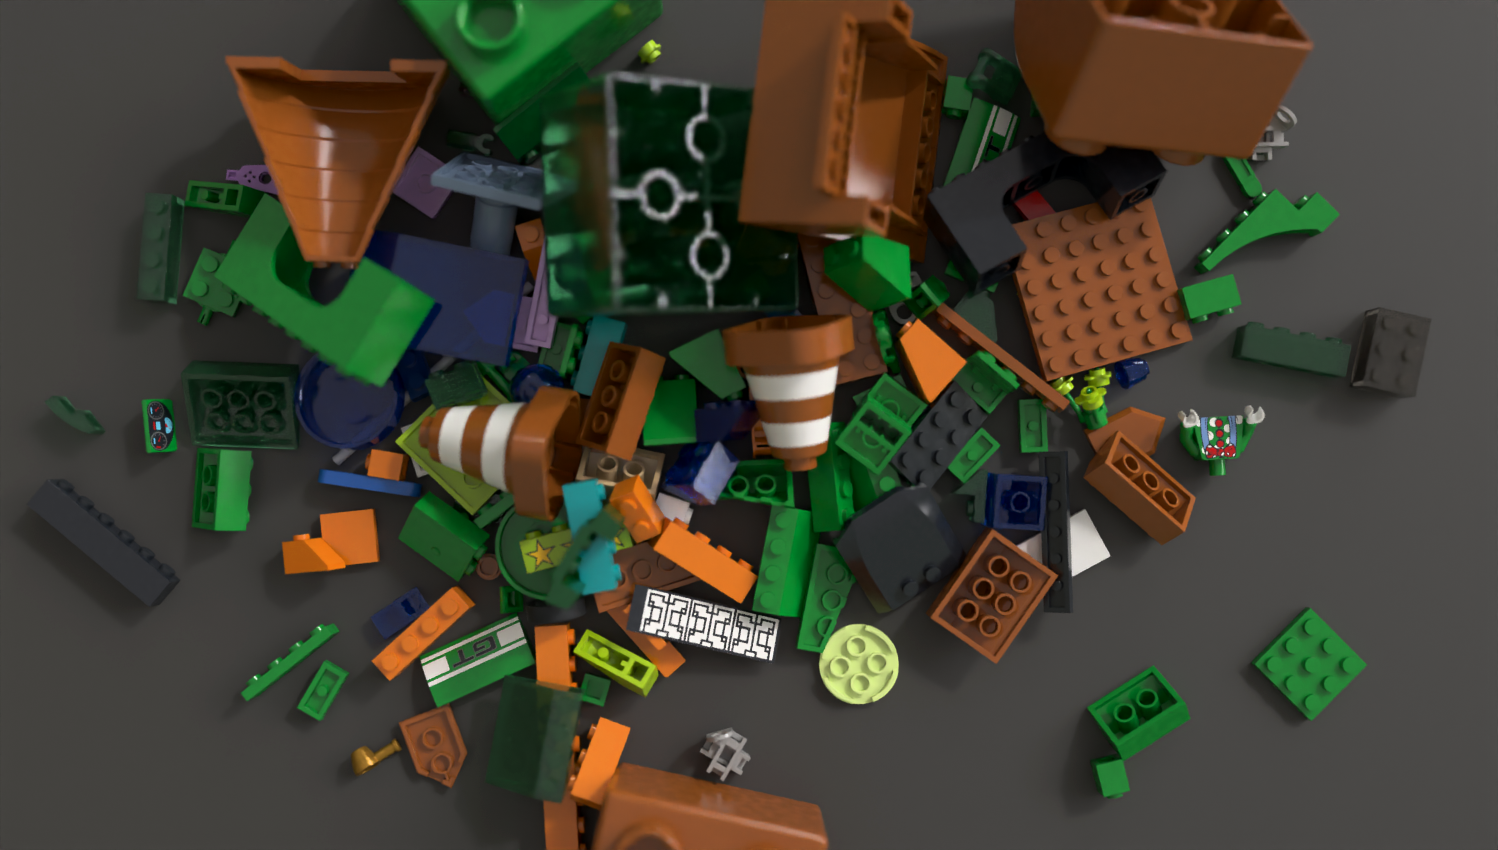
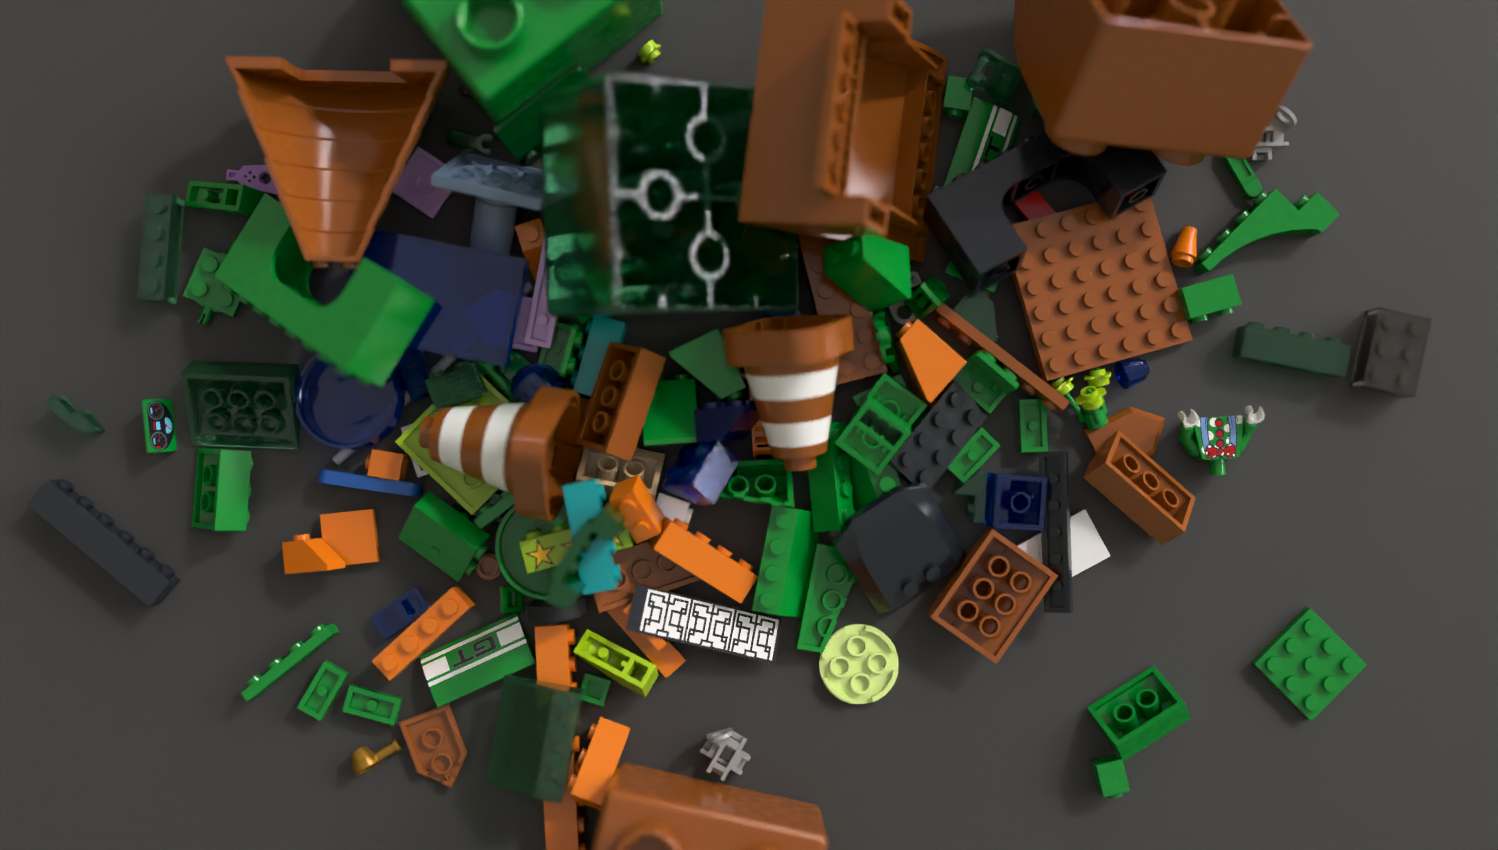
none -> green plate [342,684,403,726]
none -> orange cone [1170,226,1197,268]

